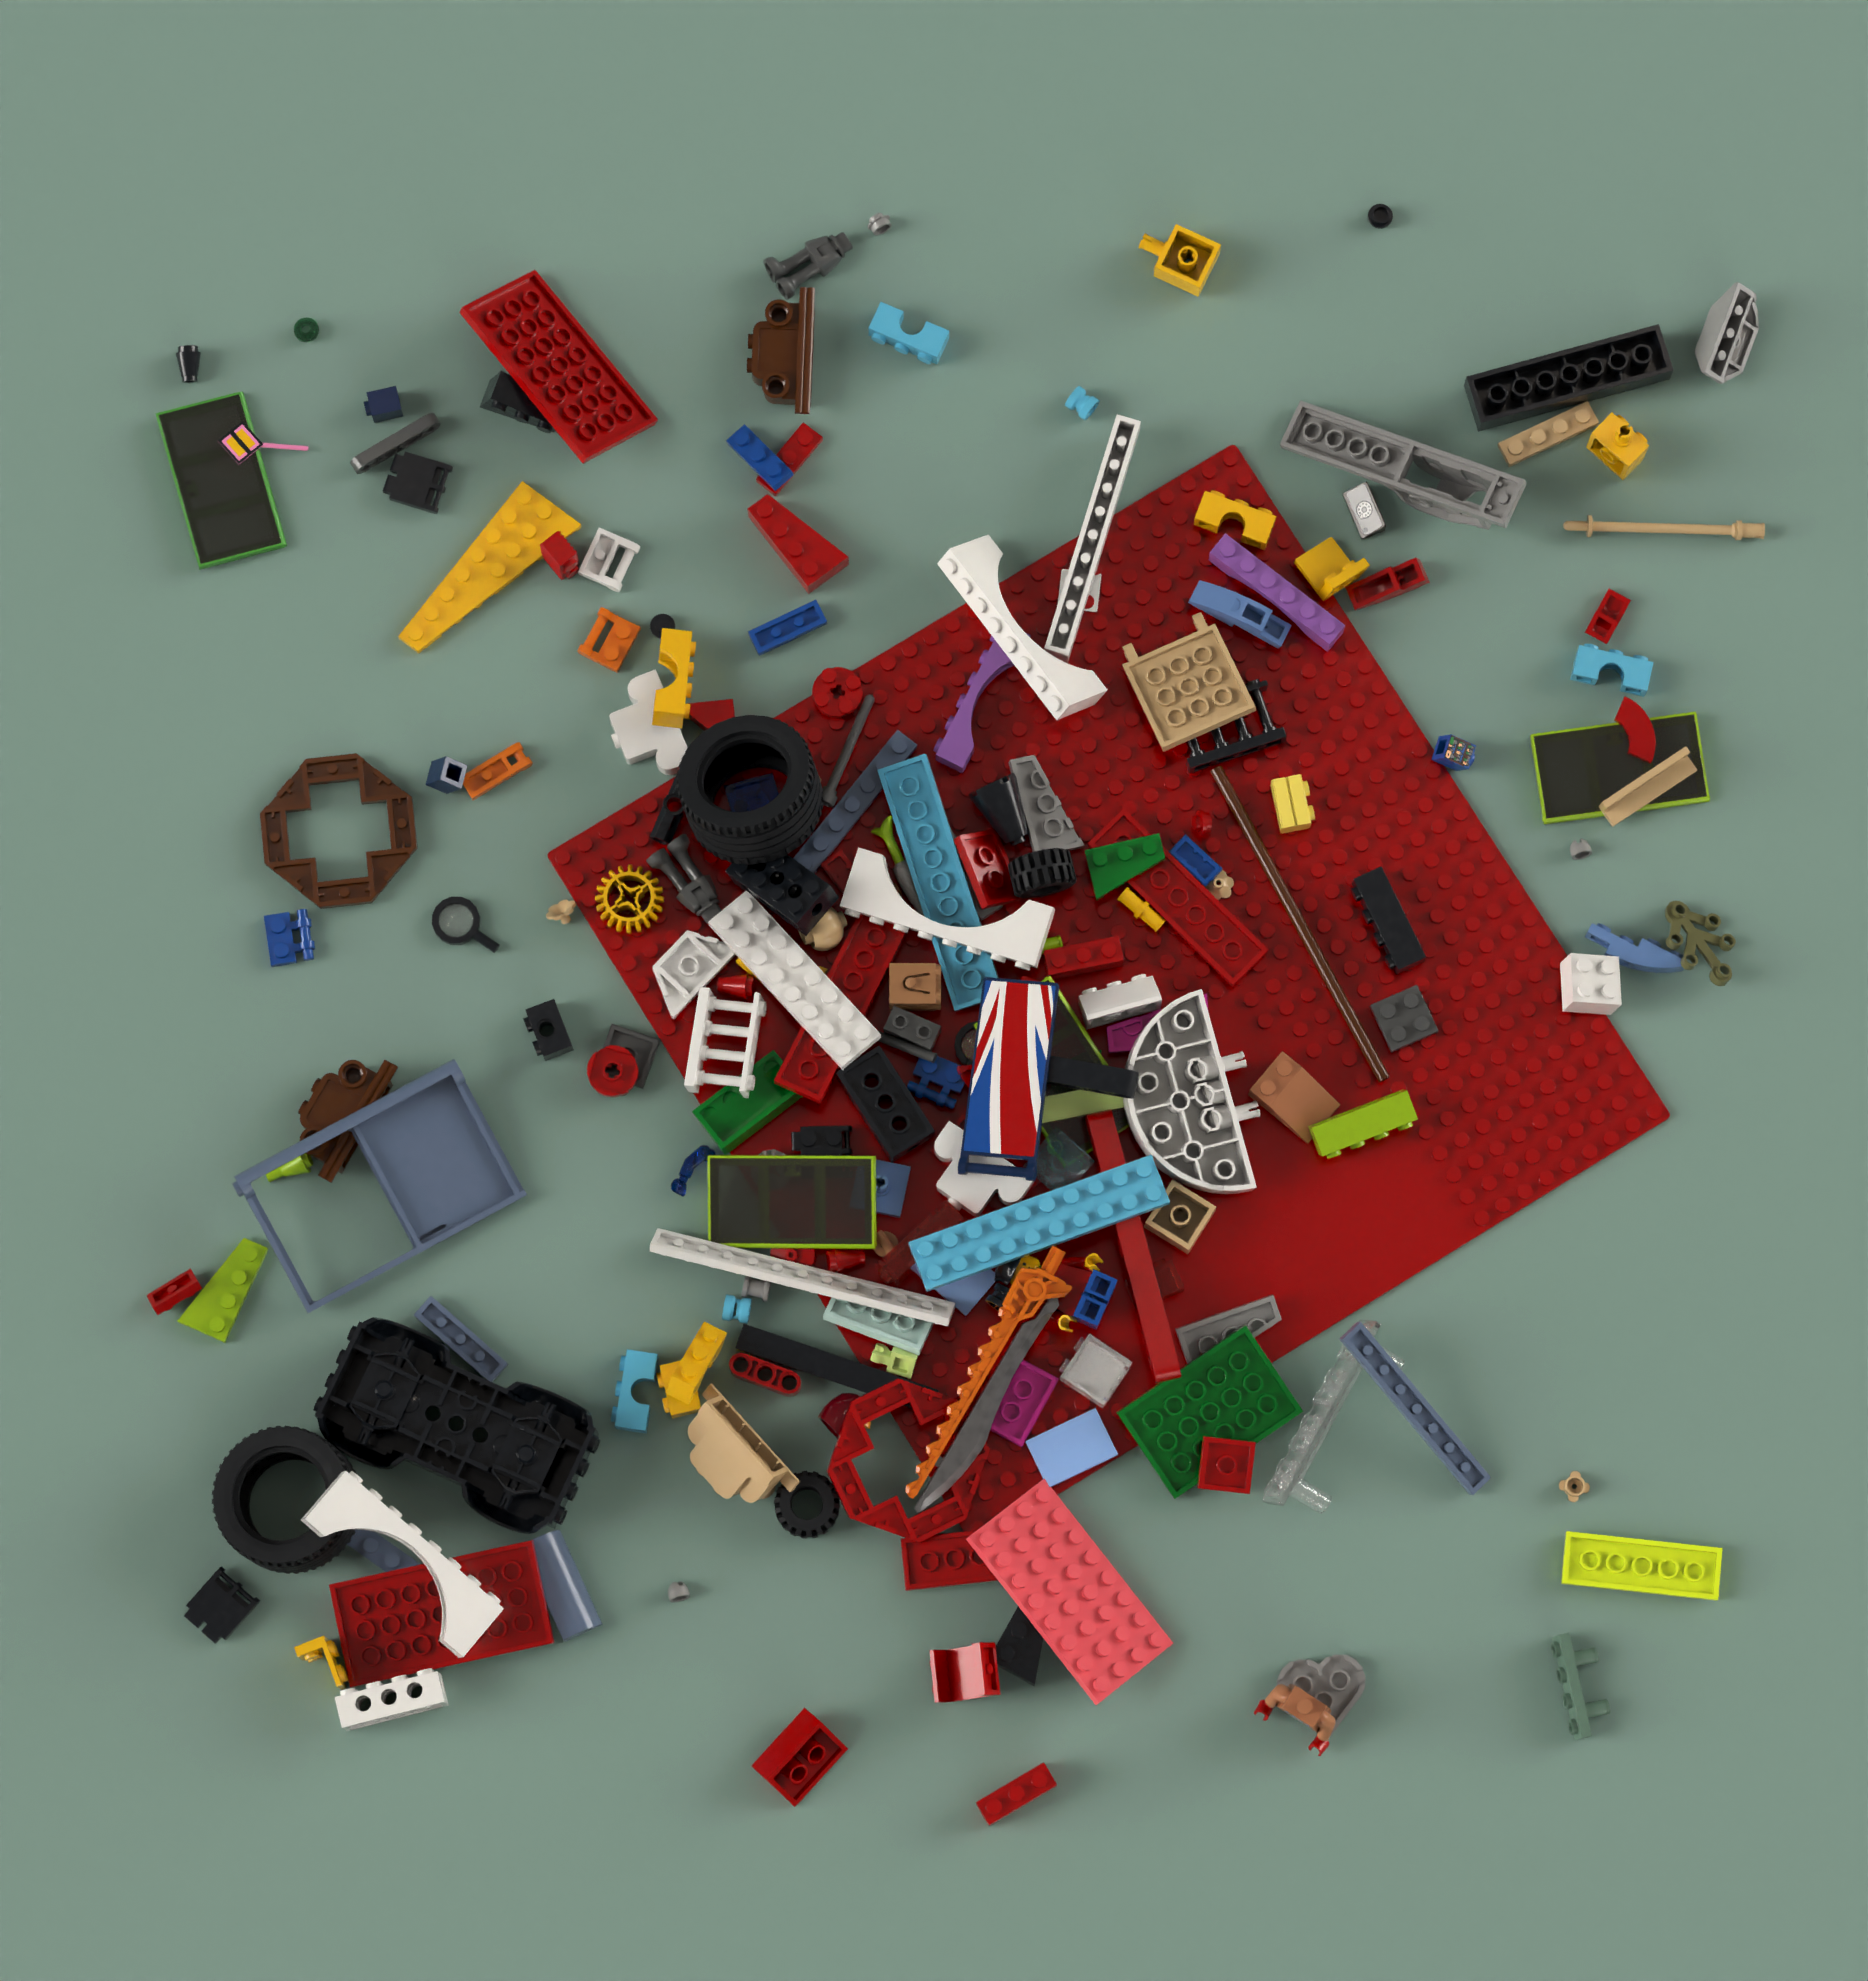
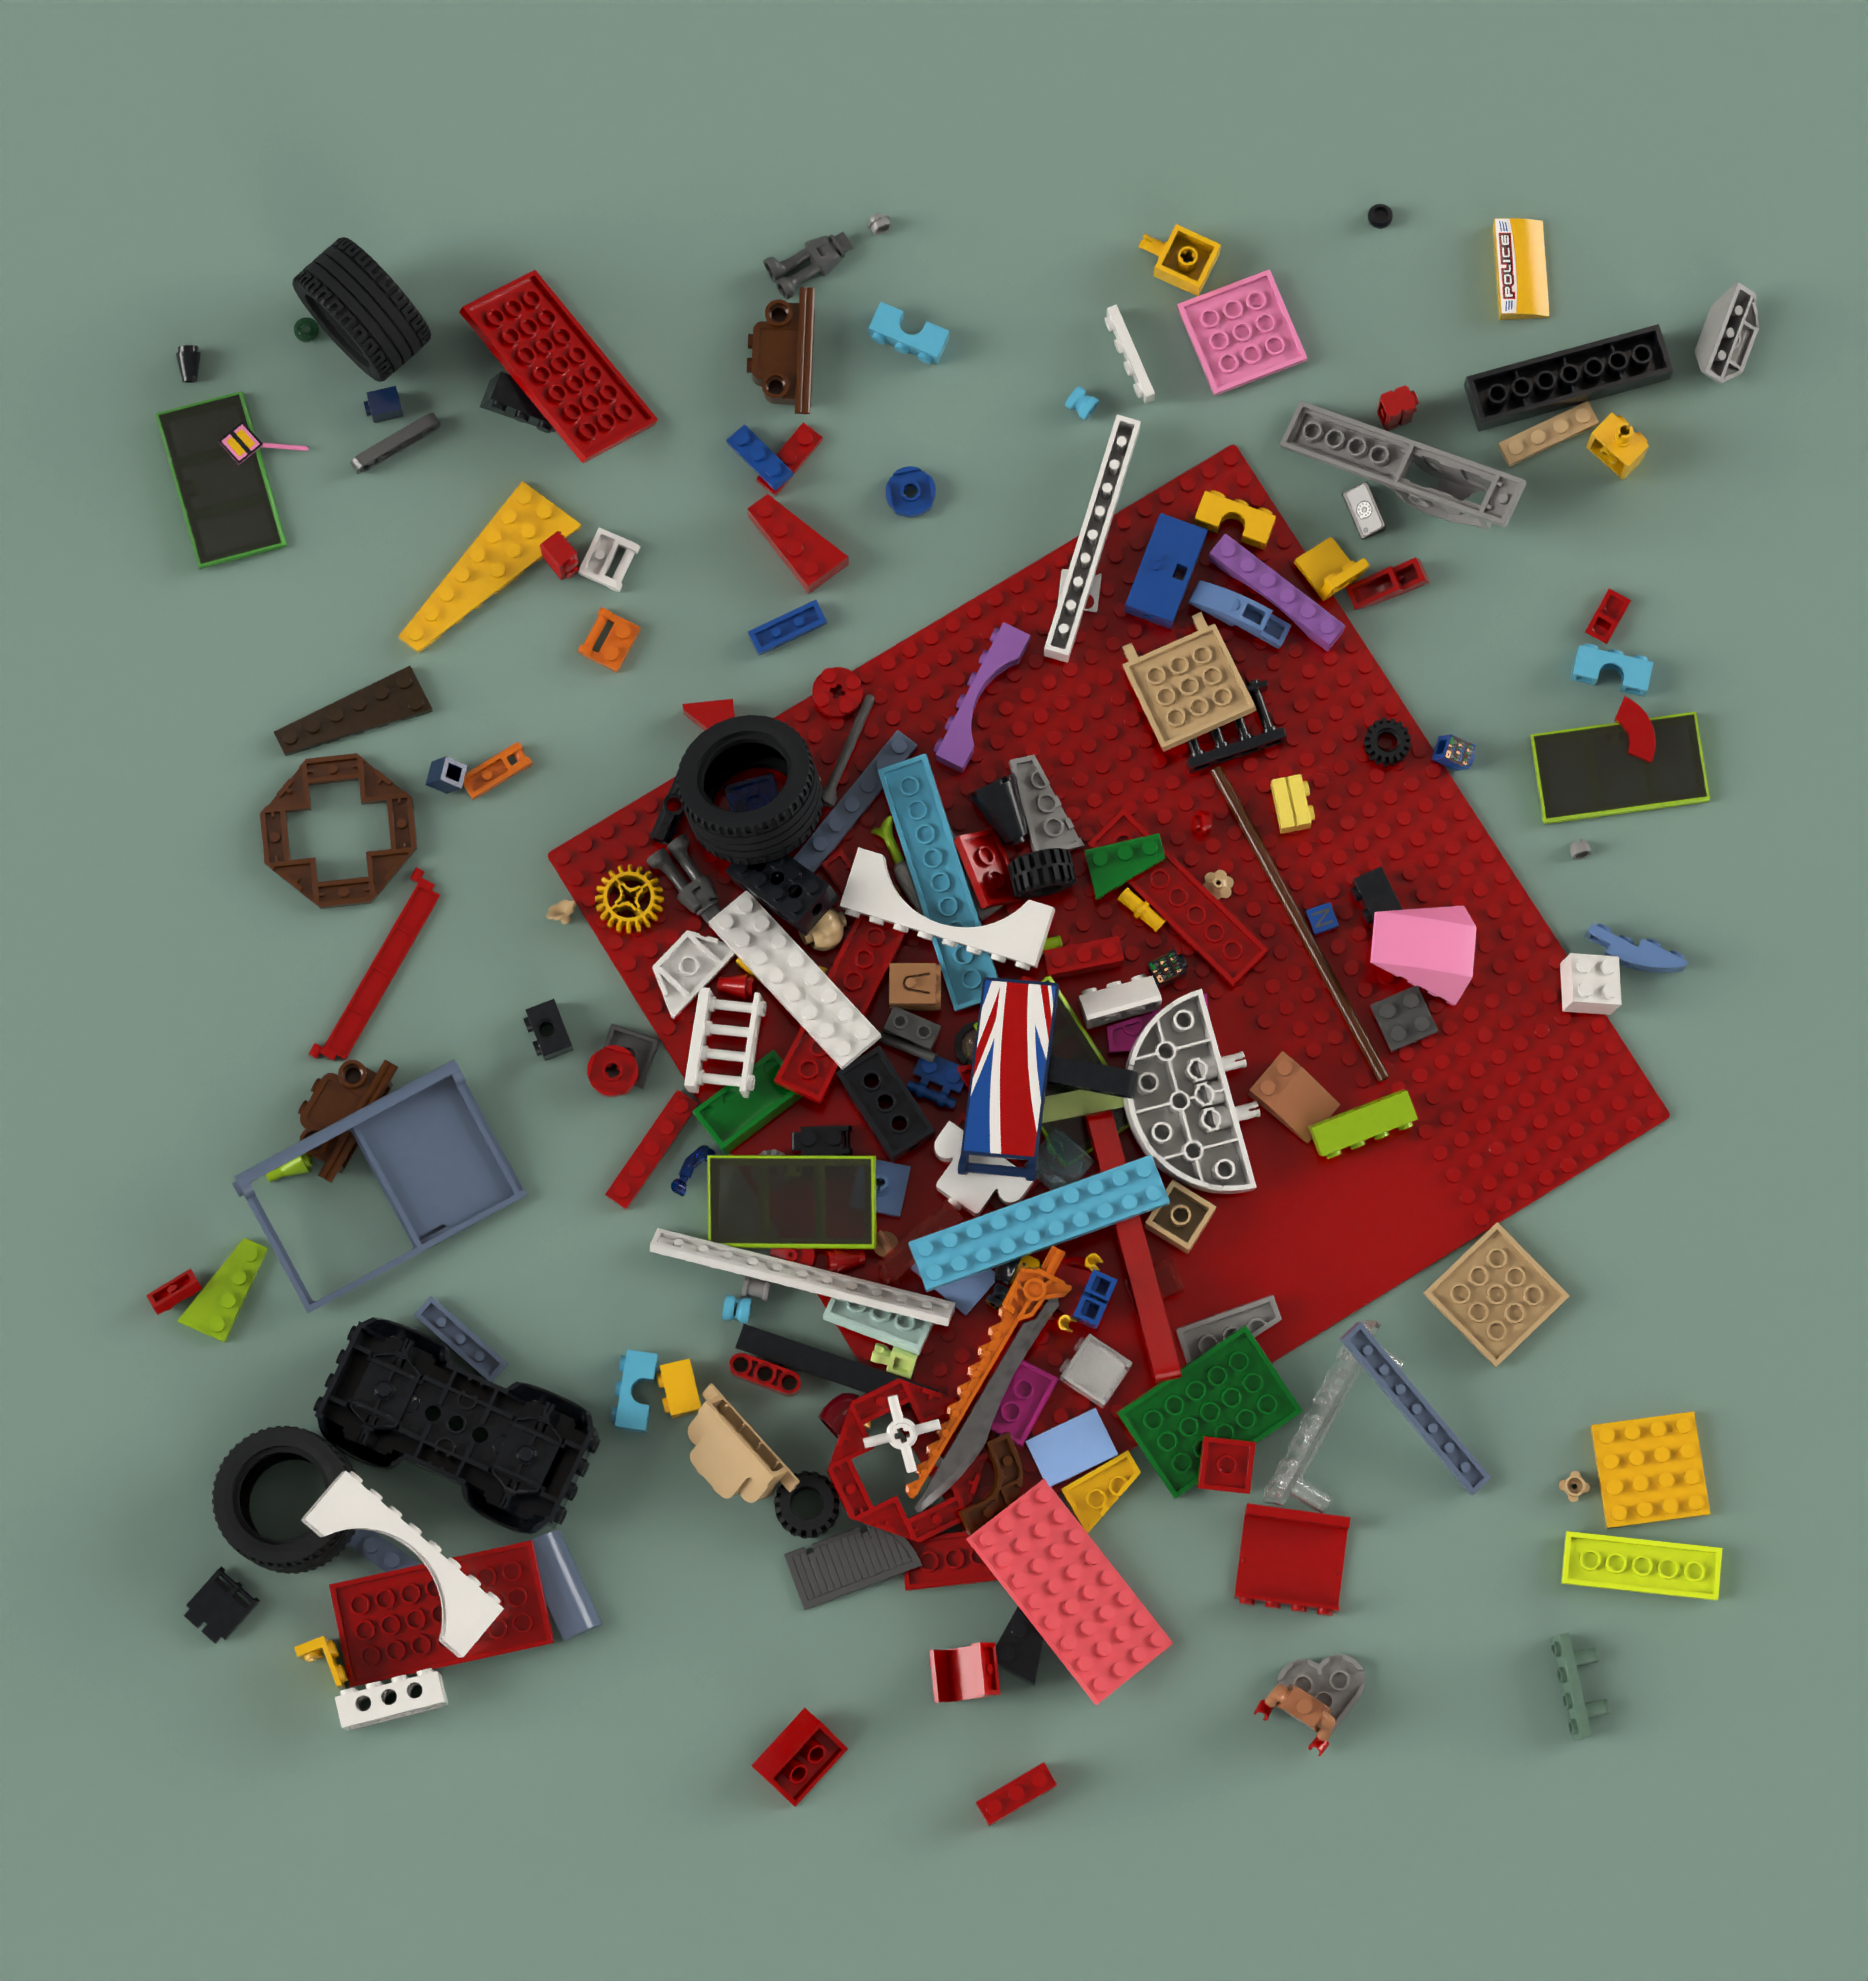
blue plate [264,909,315,967] -> none
black plate [383,451,453,514] -> none
piece [432,897,500,953] -> none
white brick [609,669,687,775] -> none
black plate [650,614,675,639] -> none
yellow arch [652,628,696,729] -> none
yellow arch [666,1321,727,1405] -> none
light grey hinge [668,1581,690,1602] -> none
white arch [937,535,1107,720] -> none
blue plate [1169,834,1223,888] -> none
tan bar [1563,515,1765,540] -> none
tan fence [1598,746,1697,827] -> none
olive plant [1665,901,1736,986] -> none
none -> dark brown wing [274,666,433,756]
none -> black tyre [292,237,431,382]
none -> red piece [308,867,441,1061]
none -> red plate [605,1089,699,1210]
none -> dark grey piece [784,1524,923,1610]
none -> white bar [863,1394,941,1473]
none -> blue plate [886,466,936,518]
none -> reddish brown plate [958,1432,1023,1535]
none -> yellow wing [1060,1450,1141,1533]
none -> white plate [1104,304,1155,404]
none -> blue brick [1124,513,1208,629]
none -> brick [1147,949,1188,990]
none -> bright pink plate [1177,269,1307,396]
none -> red panel [1234,1503,1351,1616]
none -> blue tile [1306,902,1339,936]
none -> black tyre [1364,718,1411,767]
none -> bright pink wedge [1370,906,1477,1006]
none -> red brick [1377,385,1419,431]
none -> tan plate [1423,1222,1570,1368]
none -> yellow slope [1493,218,1550,320]
none -> yellow plate [1591,1411,1710,1529]

